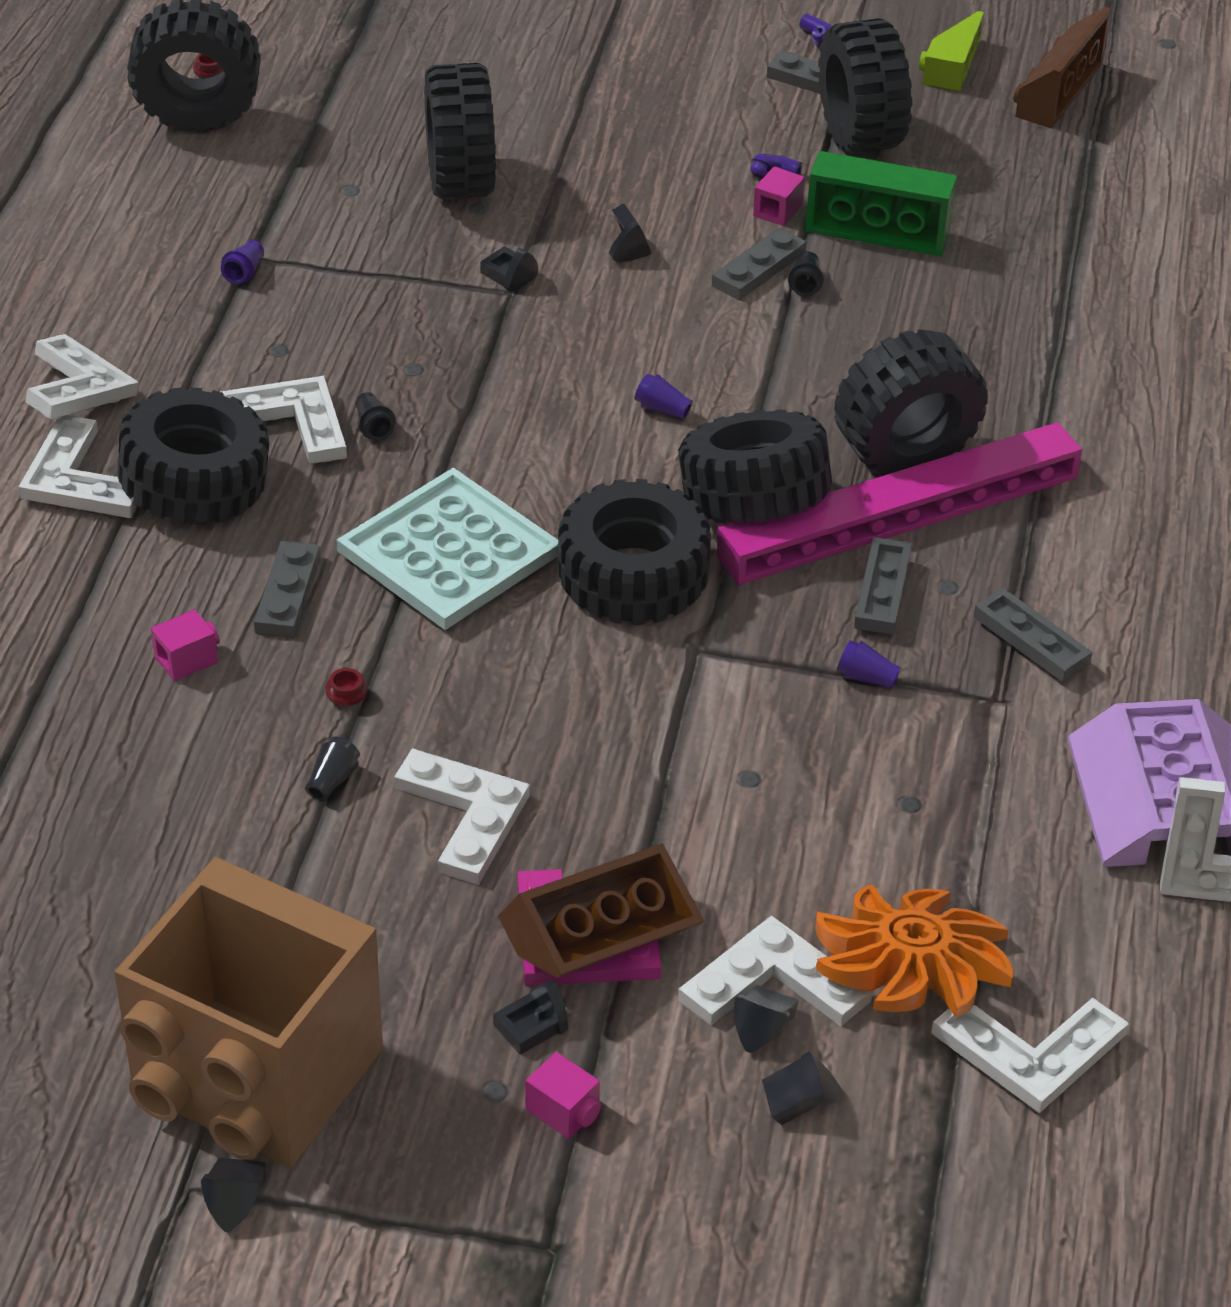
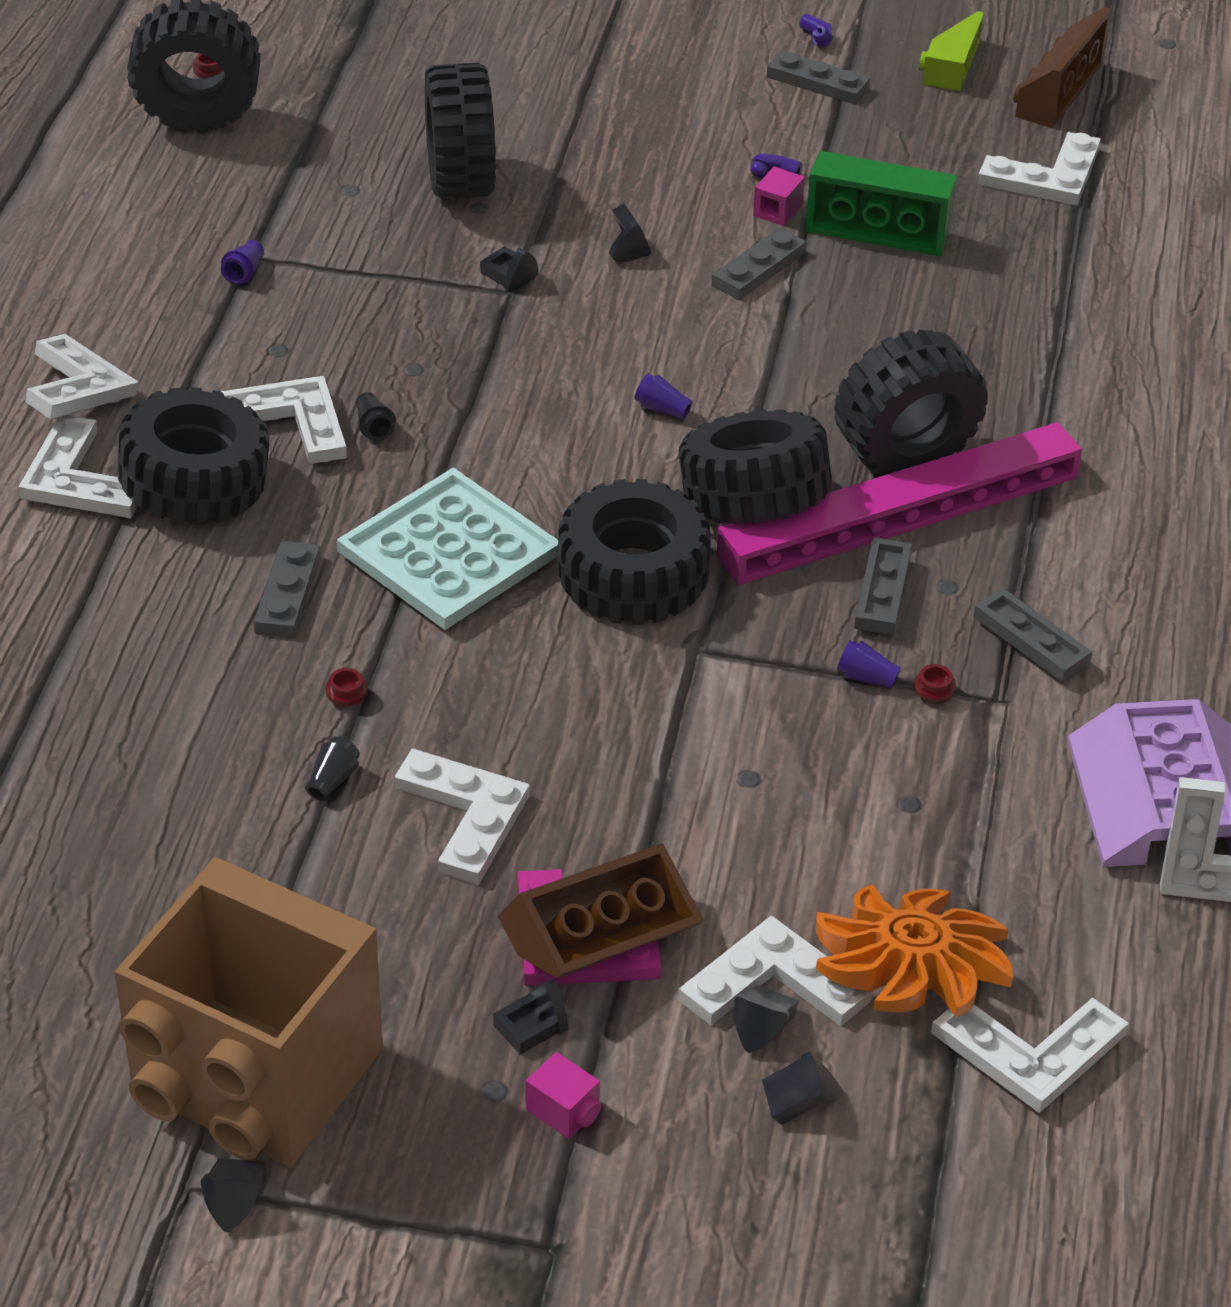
dark pink brick [151,609,220,681] -> none
black cone [788,251,824,297] -> none
black tyre [818,18,913,154] -> none
none -> dark red plate [914,664,956,702]
none -> white plate [977,132,1101,206]

